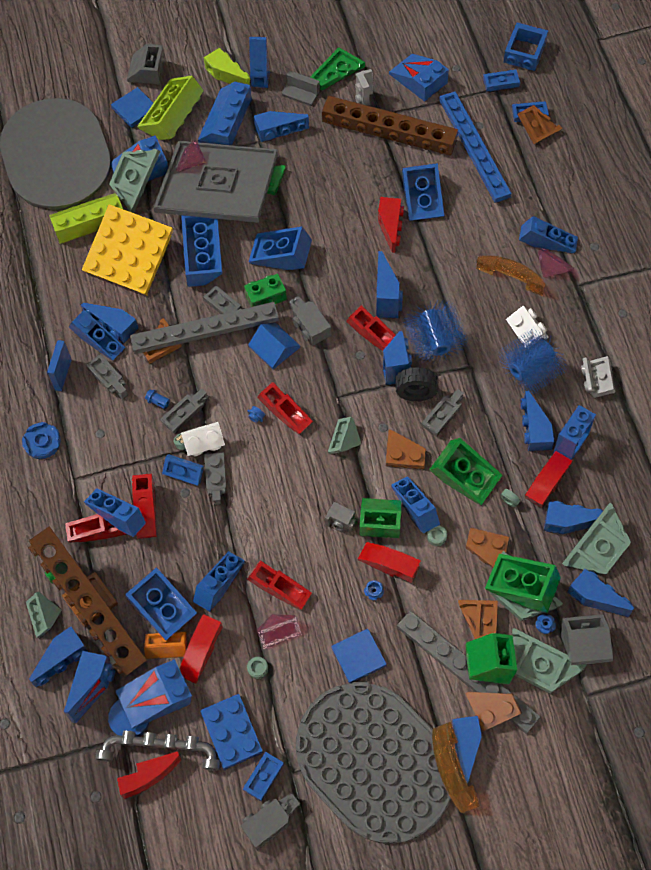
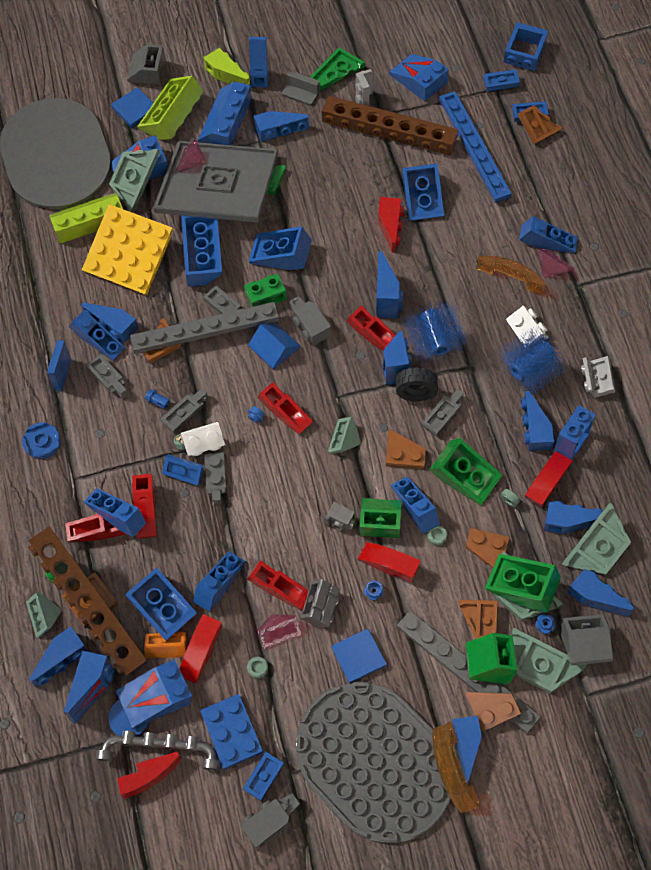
none -> flat silver brick [300,579,340,628]

